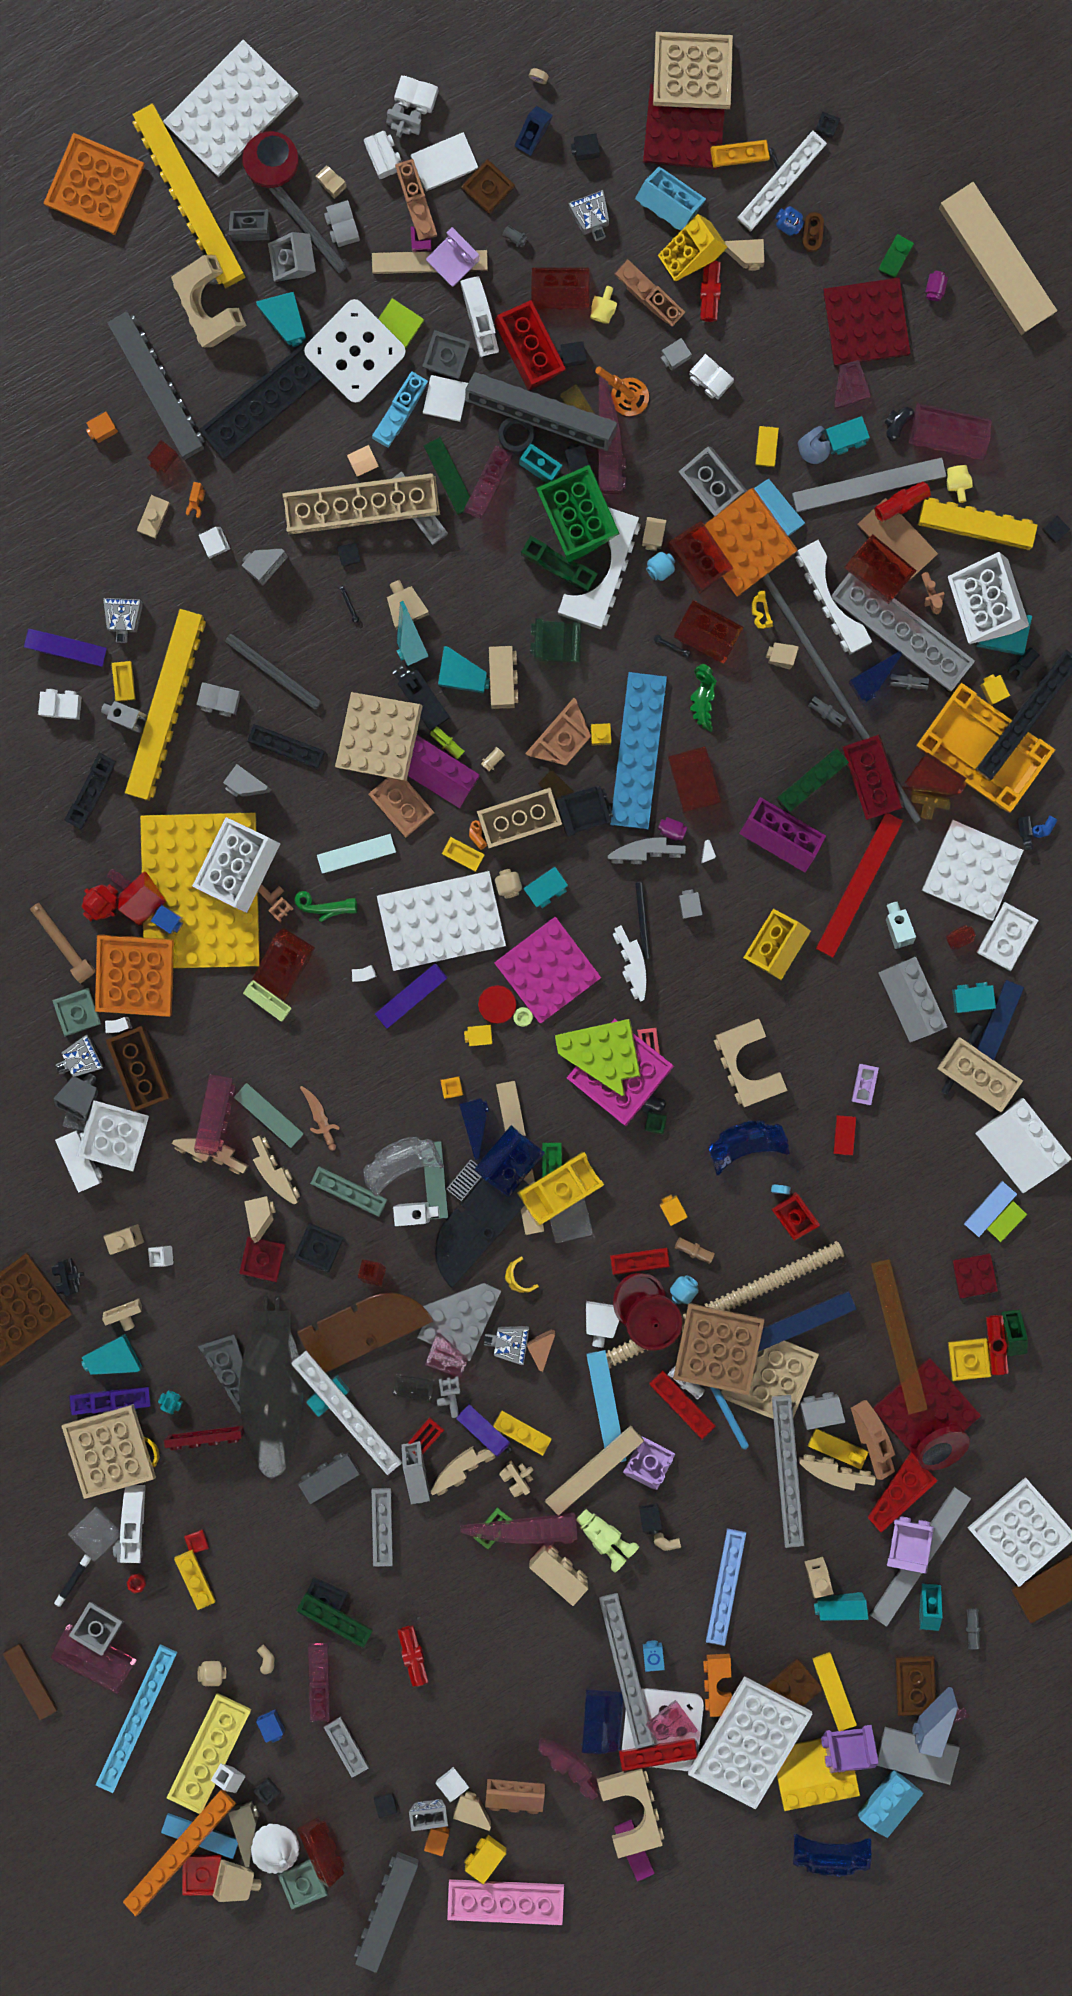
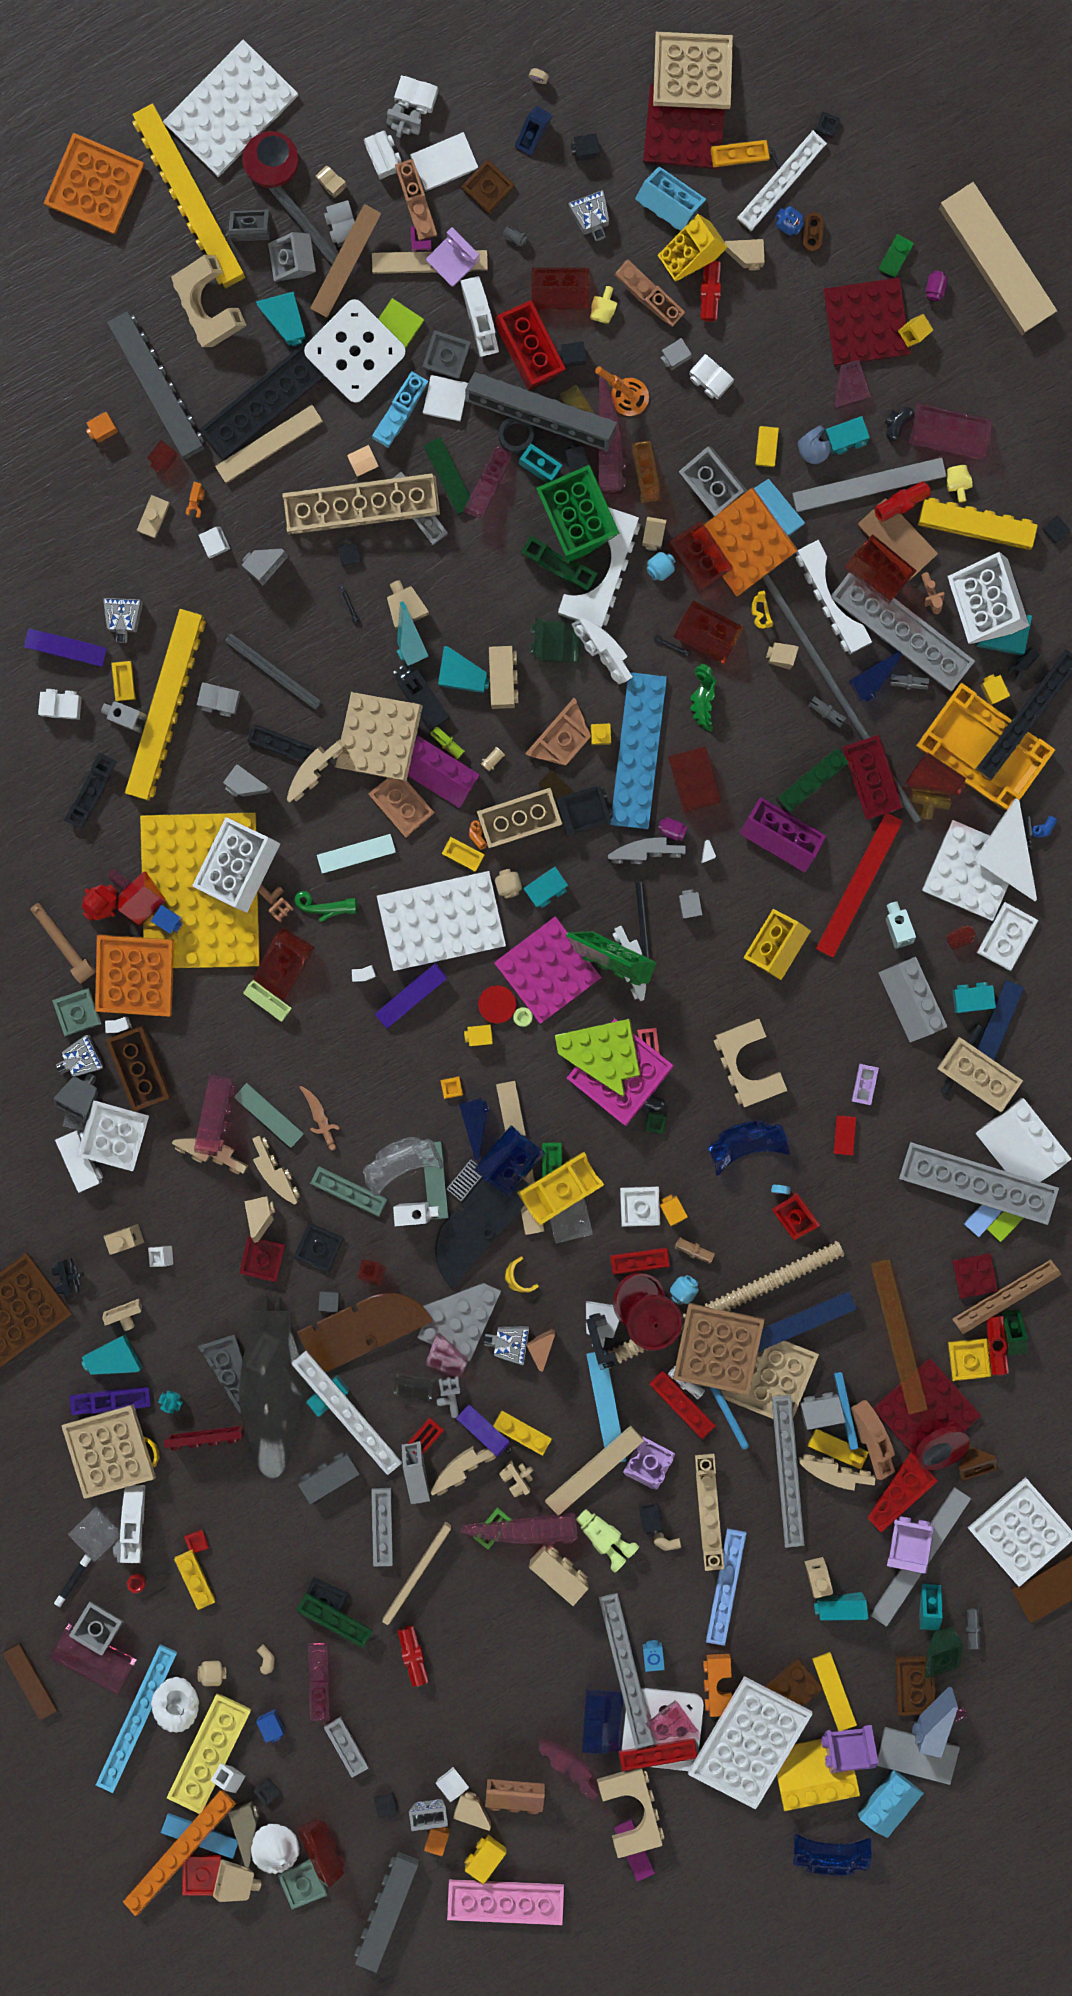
none -> white piece [151,1677,199,1733]
none -> tan tile [215,405,323,484]
none -> tan slope [287,740,345,802]
none -> medium nougat tile [311,204,381,317]
none -> dark grey tile [318,1291,339,1312]
none -> tan tile [382,1522,451,1625]
none -> green slope [566,931,657,986]
none -> white slope [572,618,632,685]
none -> black panel [586,1313,619,1370]
none -> white tile [620,1186,660,1227]
none -> clear orange slope [632,441,660,503]
none -> tan slope [695,1454,724,1571]
none -> dark azure tile [833,1372,858,1450]
none -> yellow brick [898,314,933,347]
none -> light grey plate [899,1142,1059,1225]
none -> clear green slope [924,1626,963,1679]
none -> medium nougat tile [953,1259,1061,1334]
none -> reddish brown slope [959,1447,998,1481]
none -> white tile [974,798,1037,901]

